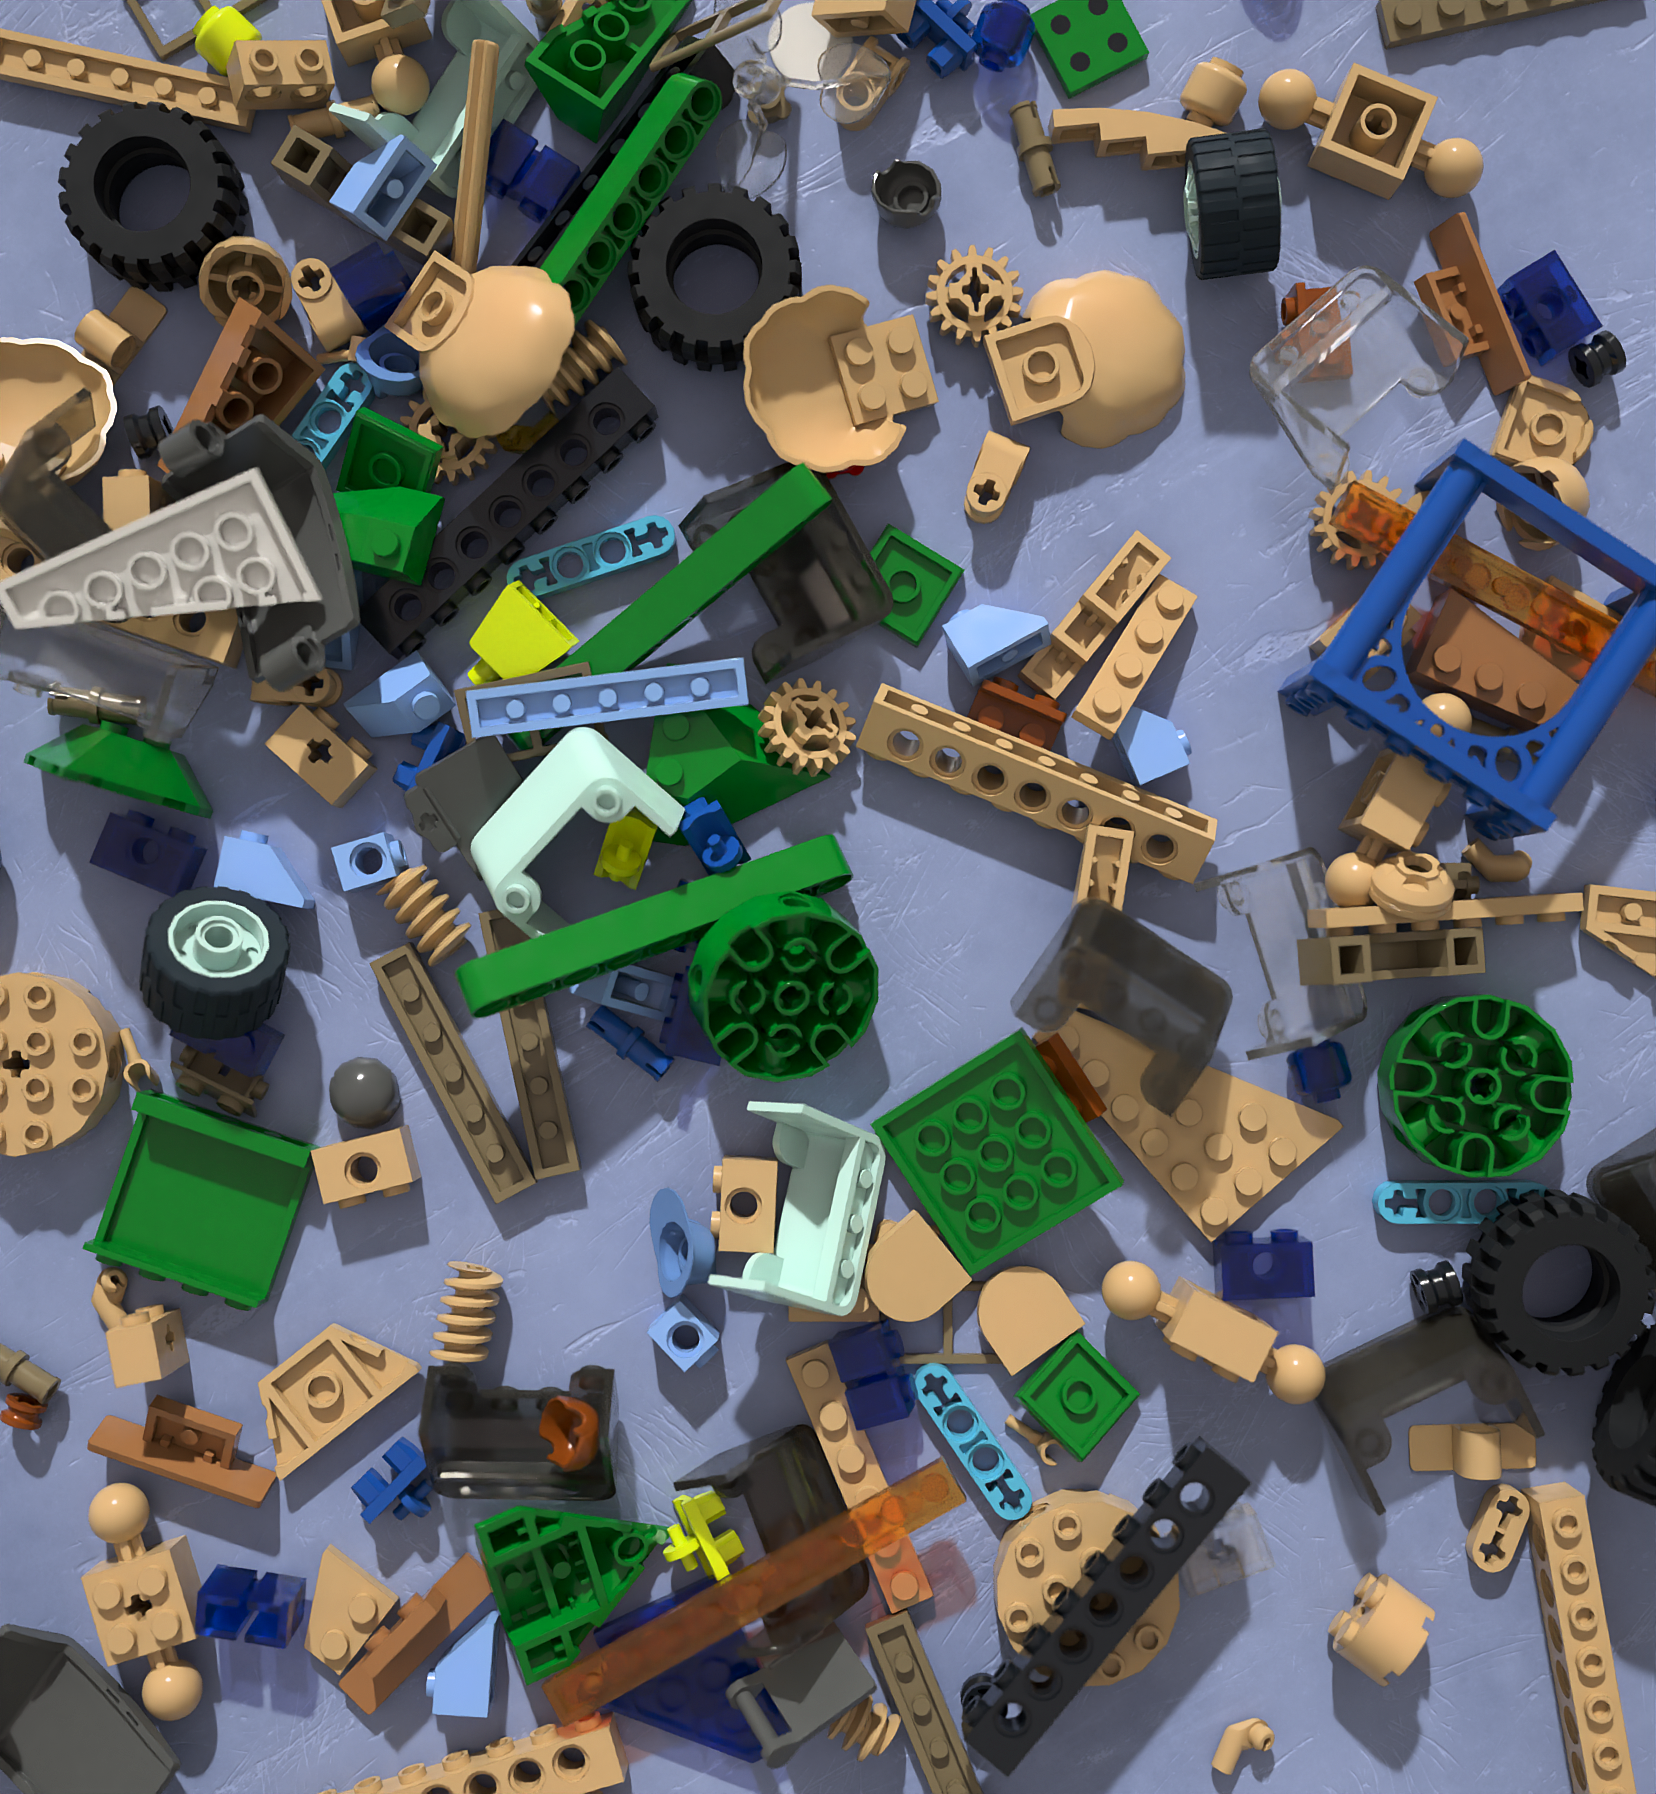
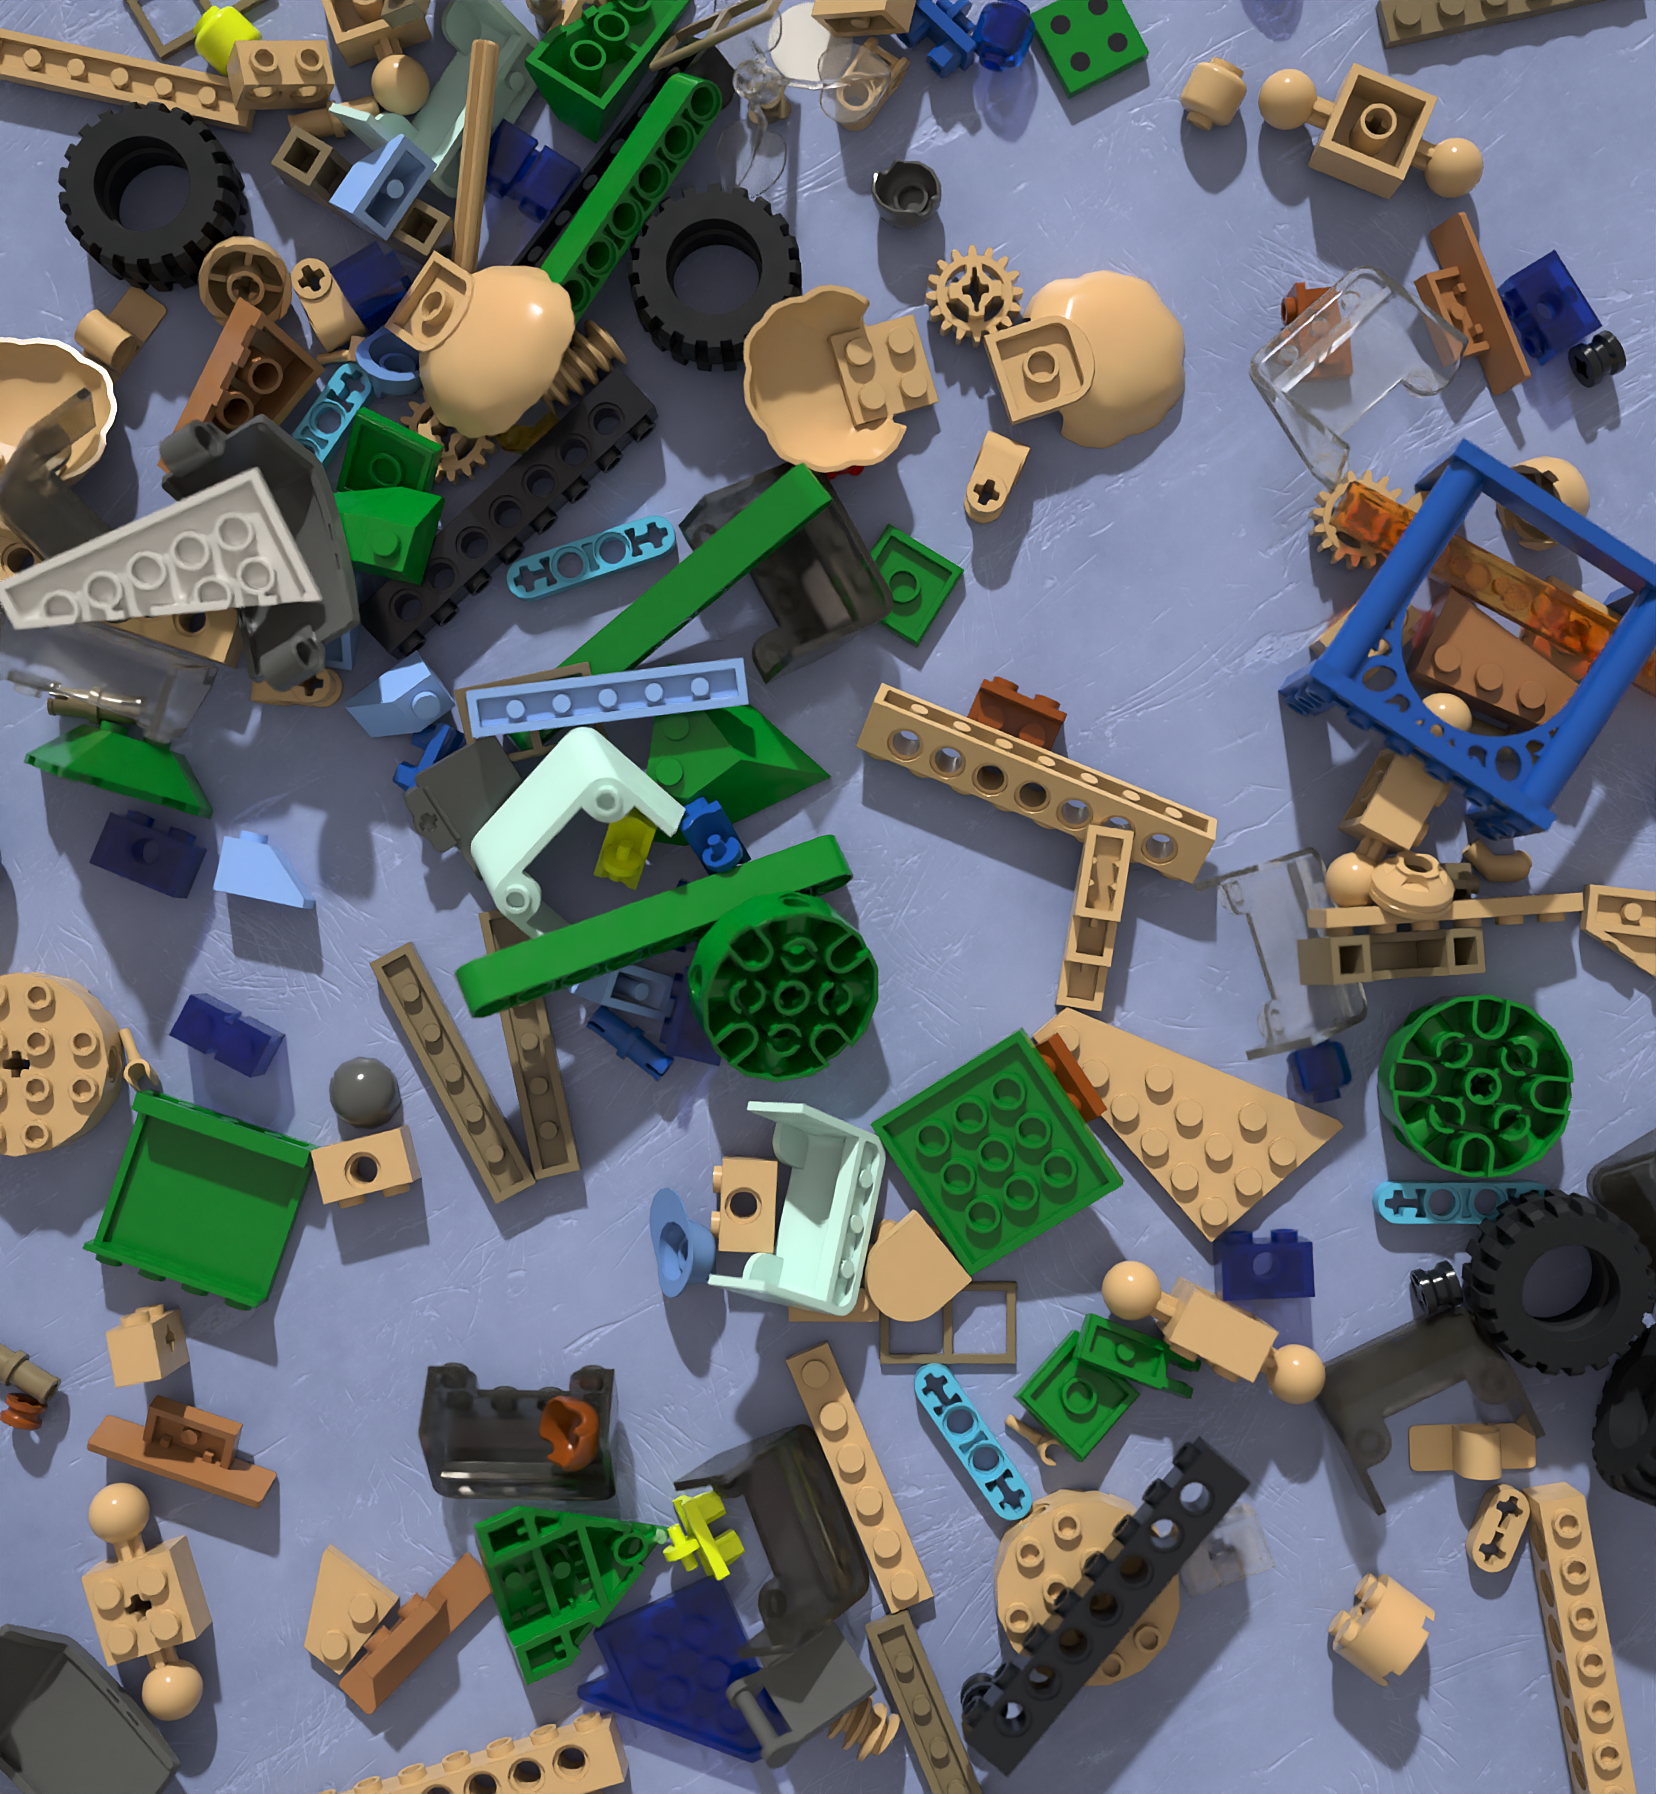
tan arm [91,1267,128,1330] -> none
tan brick [102,469,177,534] -> none
black wheel [123,405,174,460] -> none
black wheel [139,886,290,1040] -> none
dark tan hinge [170,1044,270,1118] -> none
clear blue piece [195,1564,306,1649] -> none
tan wing [258,1323,422,1481] -> none
tan brick [265,704,378,808] -> none
light blue brick [331,832,408,893] -> none
blue hips [351,1436,438,1524] -> none
tan piece [375,864,472,967] -> none
light blue slope [426,1610,500,1718] -> none
tan piece [429,1261,504,1363] -> none
neon yellow torso [467,580,580,685] -> none
clear orange plate [541,1456,966,1727] -> none
light blue brick [647,1293,720,1372] -> none
tan gear [757,678,856,777] -> none
clear blue piece [829,1318,919,1431] -> none
light blue slope [942,604,1051,687] -> none
tan tile [977,1265,1085,1376] -> none
dark tan pin [1009,100,1061,197] -> none
clear smoke windscreen [1010,897,1233,1118] -> none
tan slope [1017,530,1171,700] -> none
tan slope [1048,108,1225,171] -> none
tan plate [1071,574,1198,741] -> none
light blue slope [1112,706,1192,787] -> none
black wheel [1183,128,1282,280] -> none
tan arm [1211,1718,1275,1775] -> none
tan tile [1489,374,1593,467] -> none
none -> green hinge [1072,1313,1201,1399]

